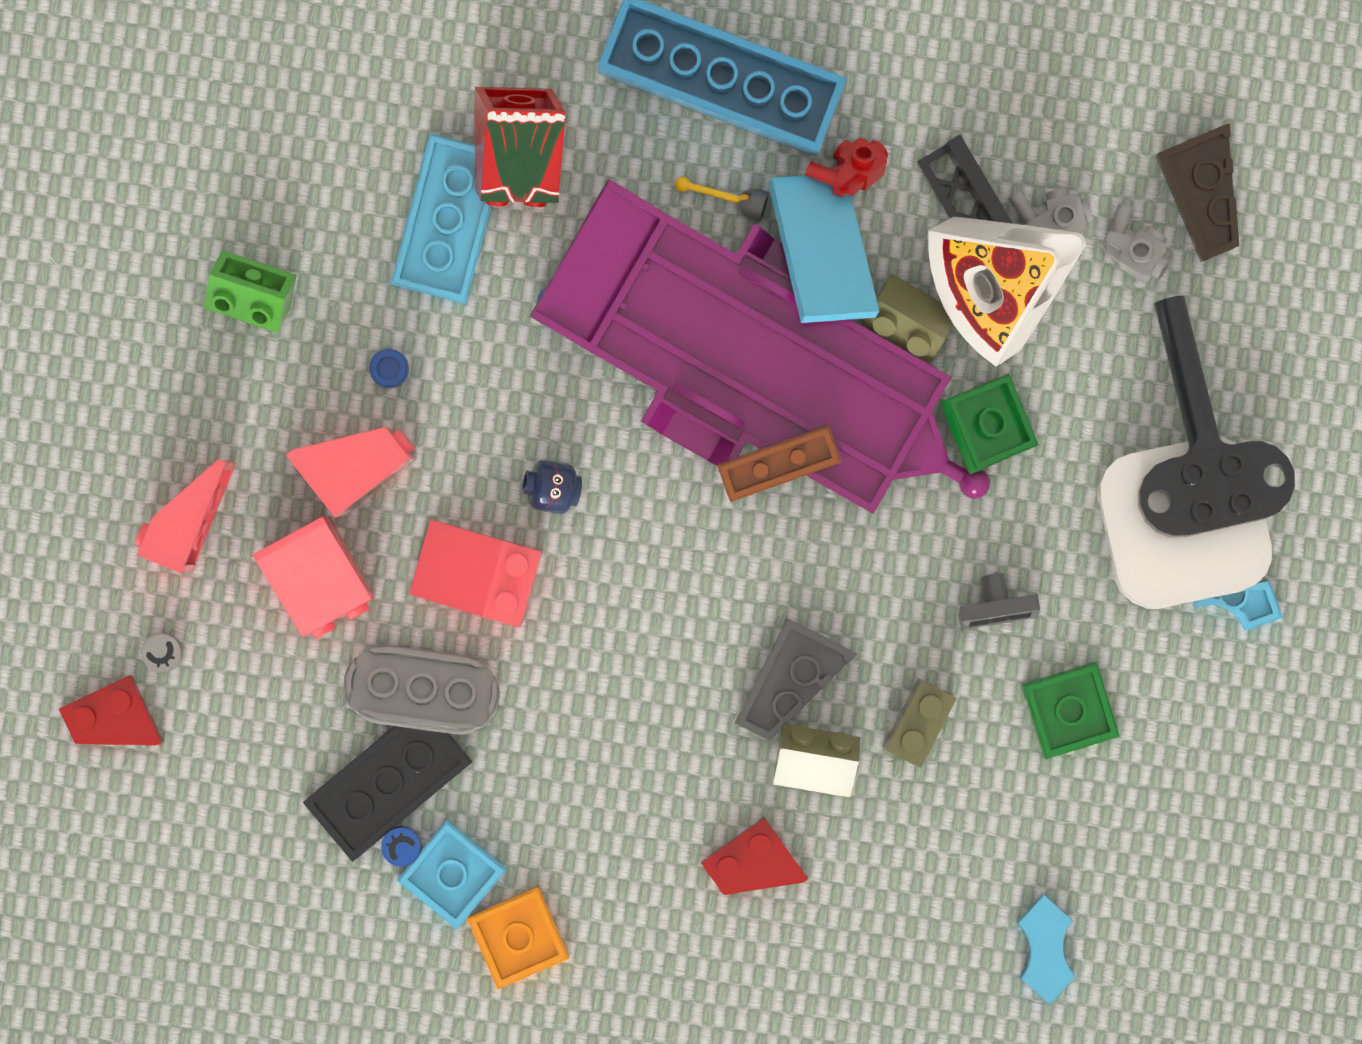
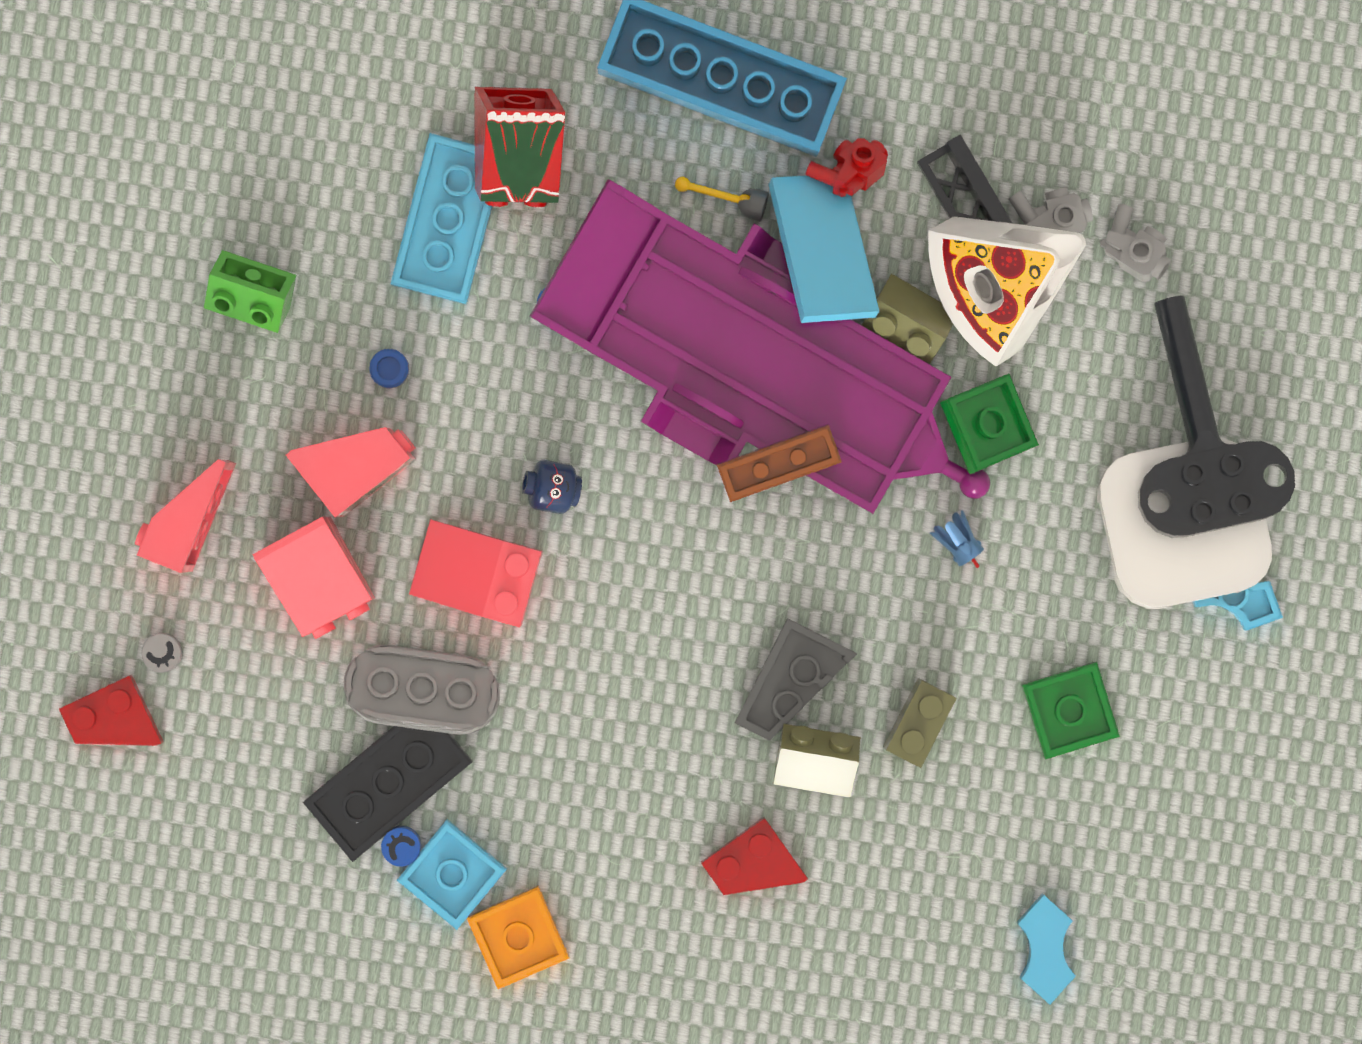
dark grey tile [958,573,1040,630] -> none
dark brown wing [1155,123,1239,262] -> none
none -> flat silver piece [930,510,984,568]

